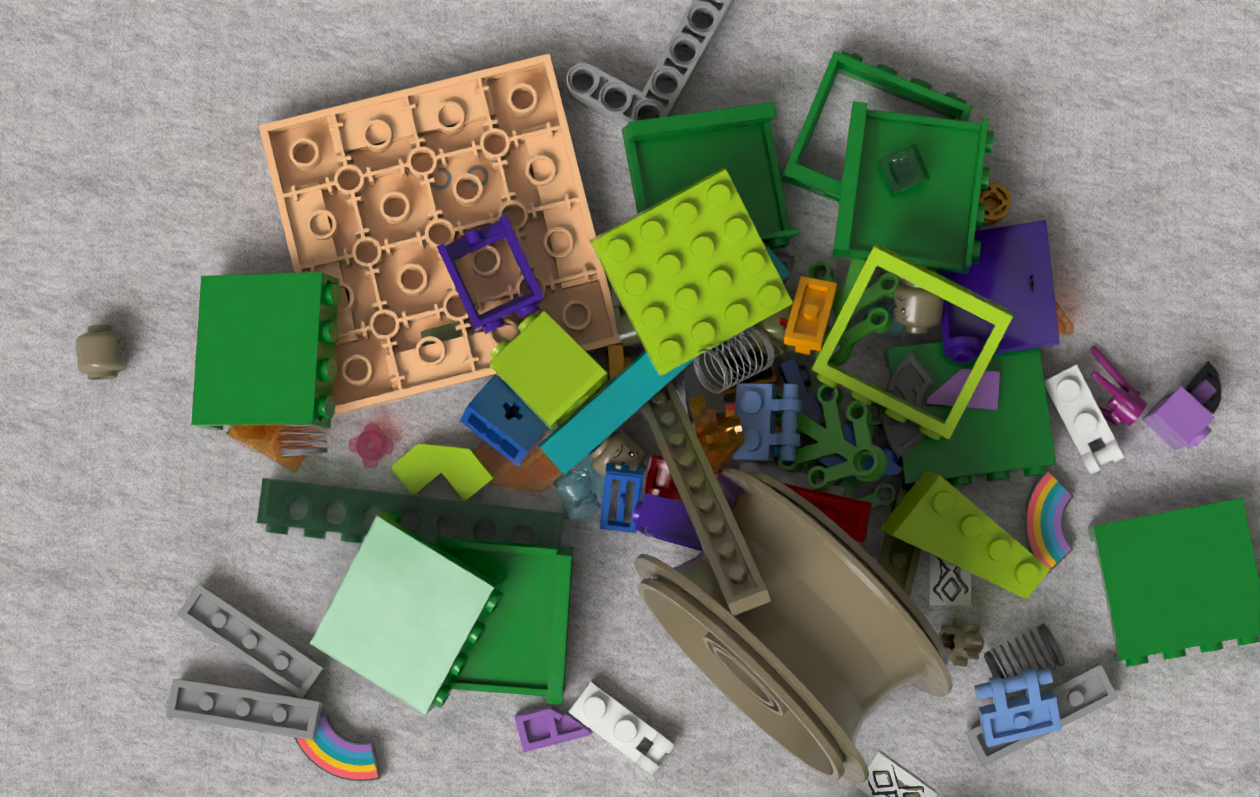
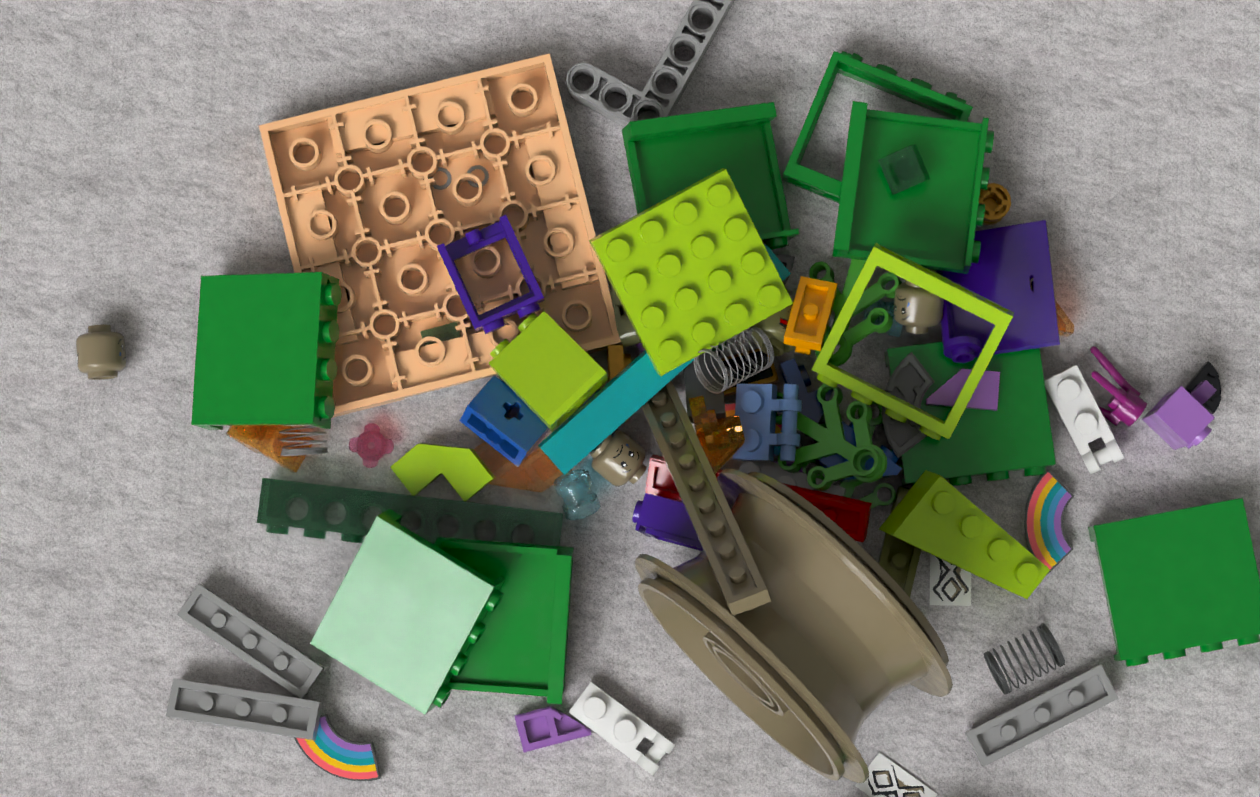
blue tile [600,463,644,533] -> none
dark tan gear [938,618,984,667] -> none
medium blue plate [974,668,1061,747] -> none

